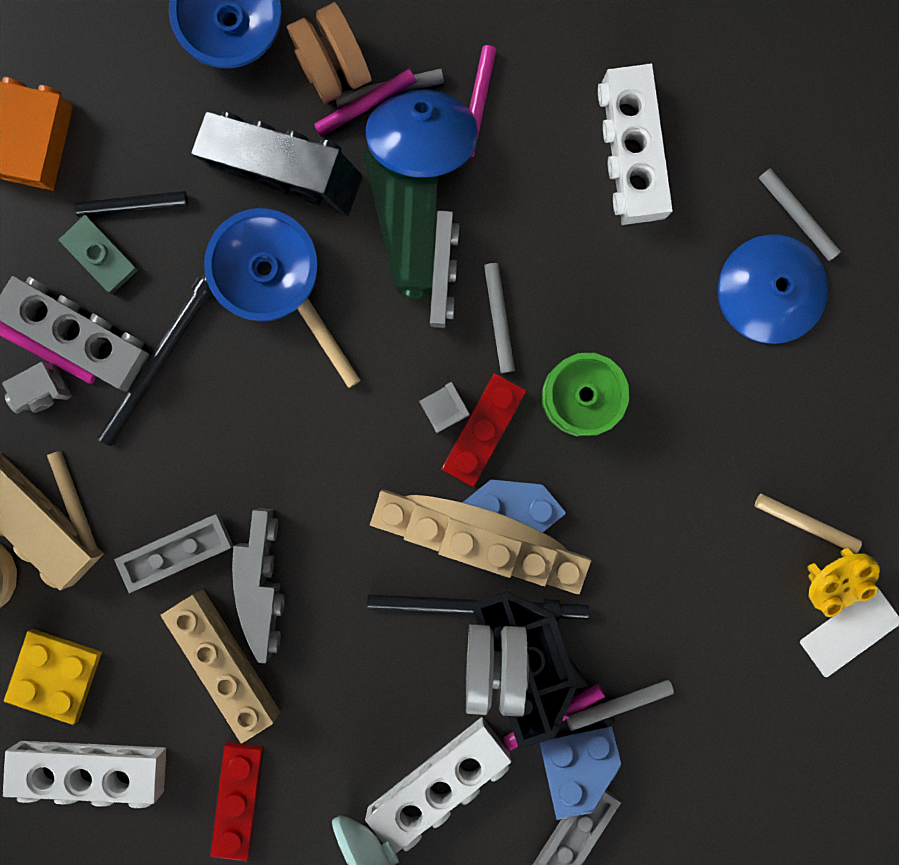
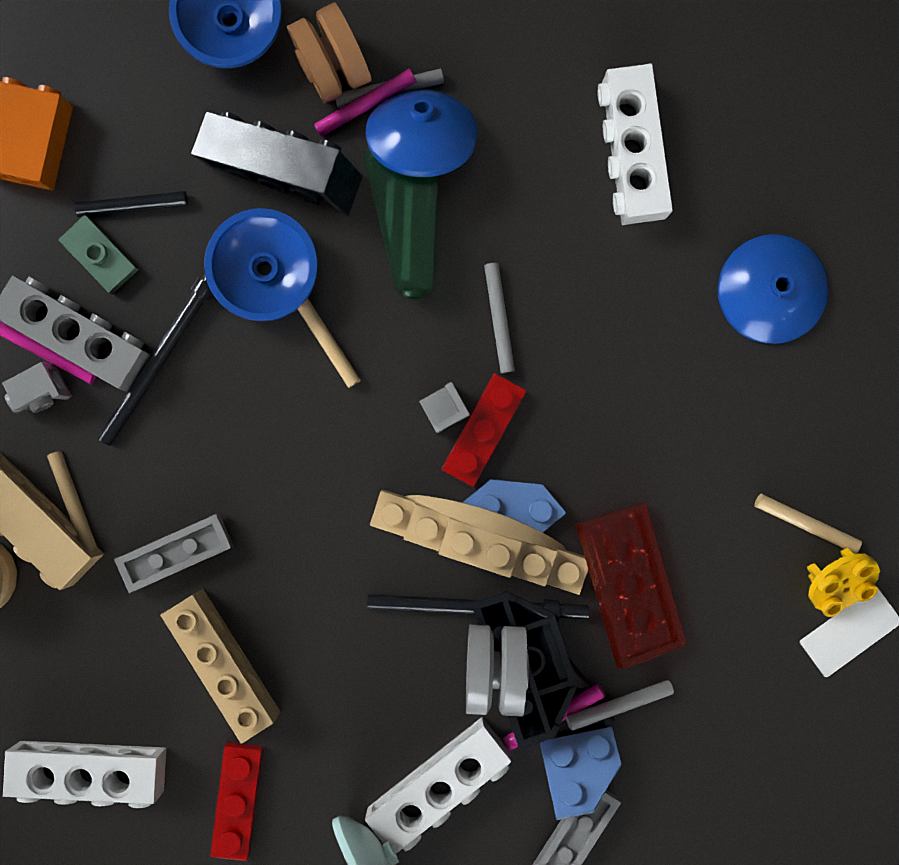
yellow plate [4,629,102,725] -> none
light grey slope [232,508,285,663] -> none
light grey plate [430,211,459,328] -> none
dark pink bar [469,45,497,157] -> none
bright green wheel [542,353,629,436] -> none
light grey bar [759,168,841,261] -> none
none -> clear red plate [575,503,687,669]

